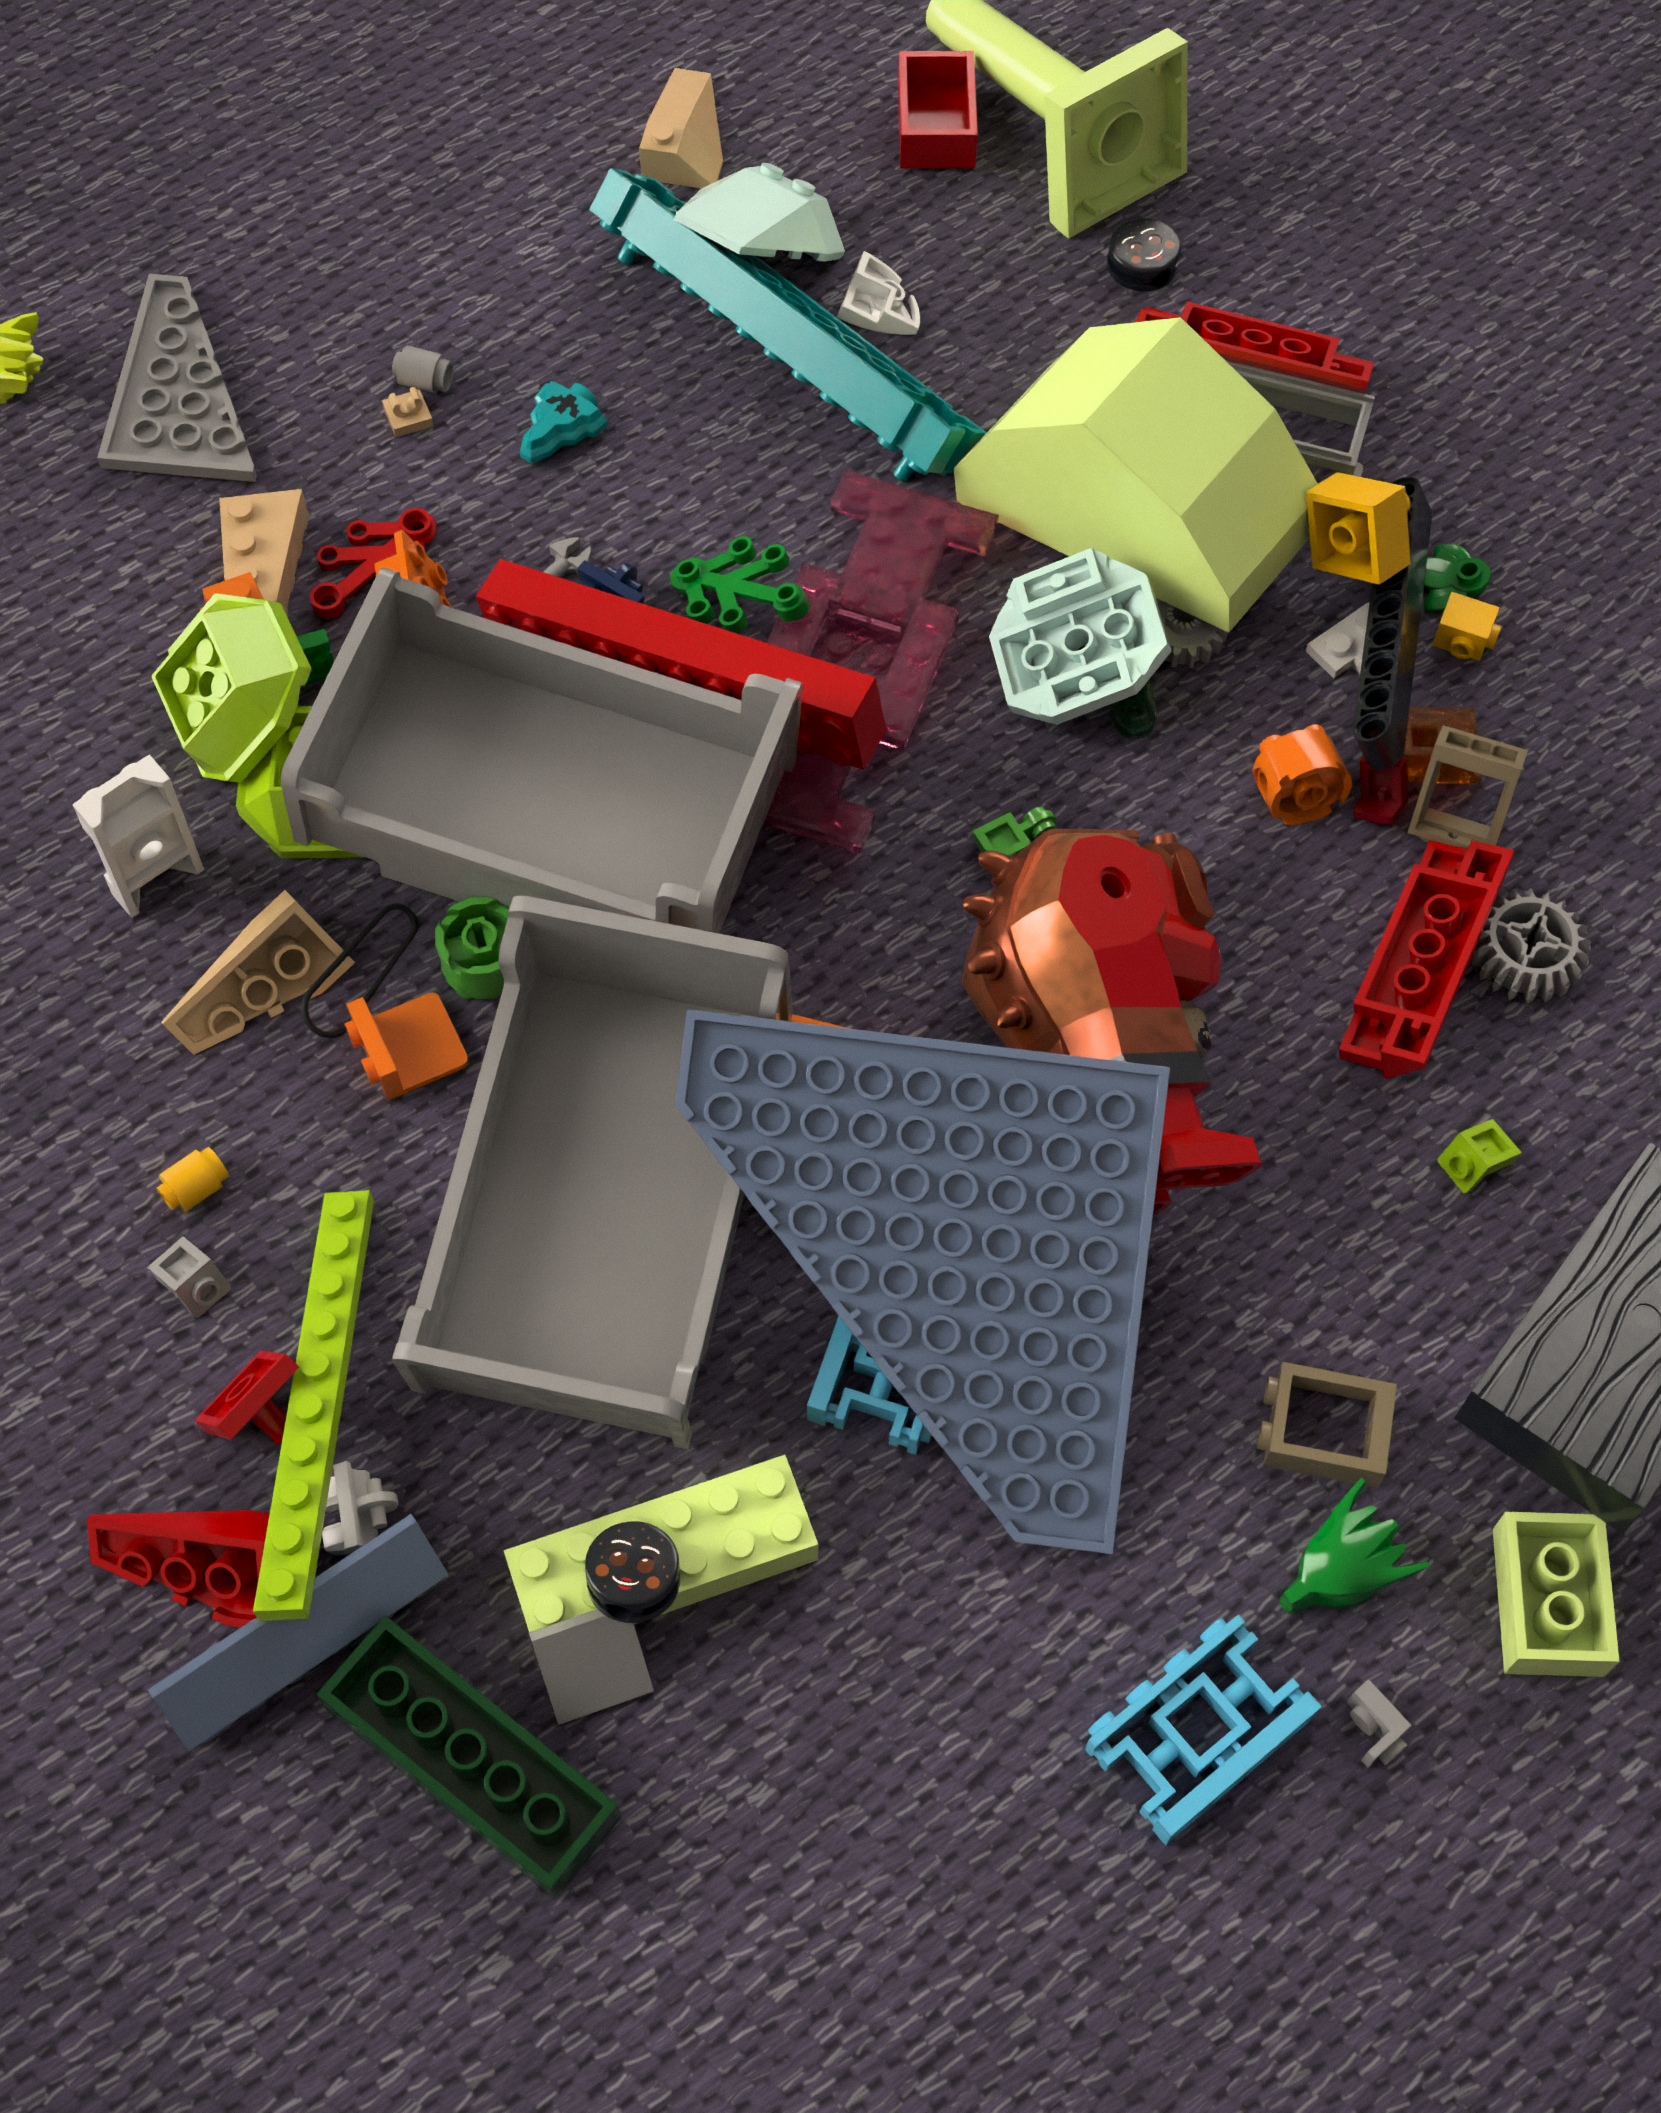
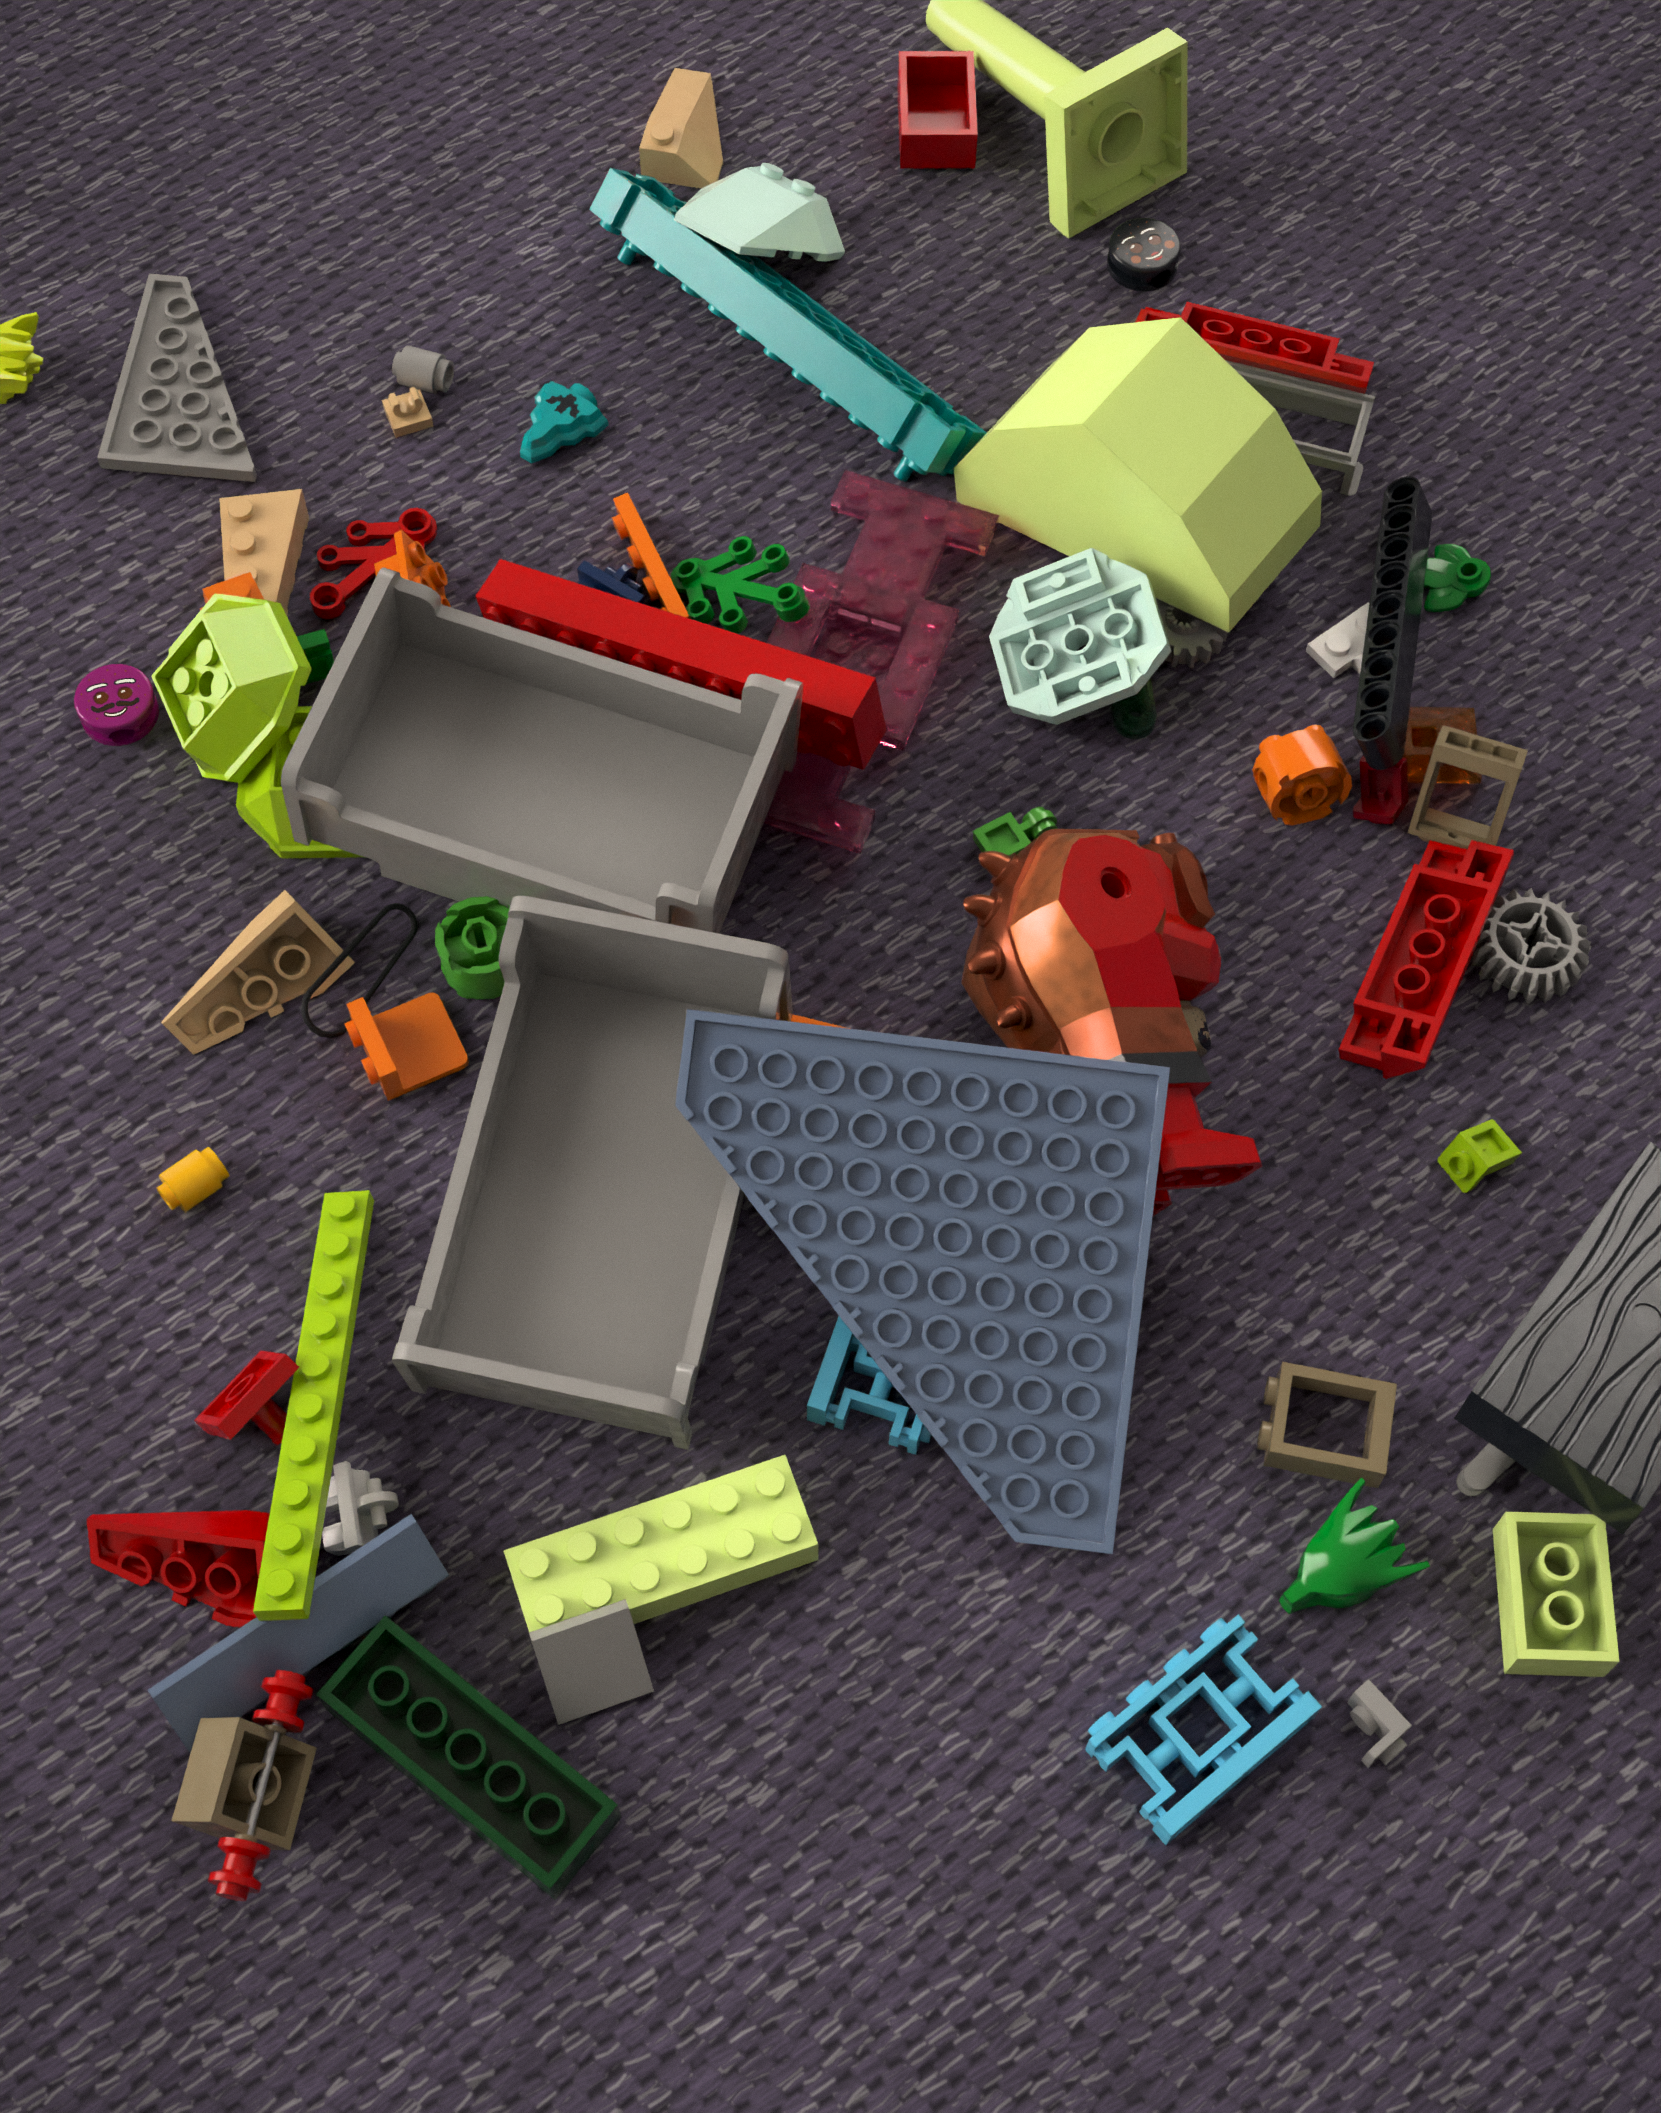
white piece [72,755,204,918] -> none
light grey bracket [147,1236,231,1318] -> none
light grey bar [543,537,591,578] -> none
black head [585,1521,680,1623] -> none
white brick [837,251,920,335] -> none
yellow brick [1306,472,1411,585] -> none
yellow brick [1432,592,1502,661] -> none
none -> magenta head [74,664,159,746]
none -> dark tan brick [172,1670,317,1901]
none -> orange plate [612,492,690,619]
none -> light grey bar [1456,1443,1515,1497]

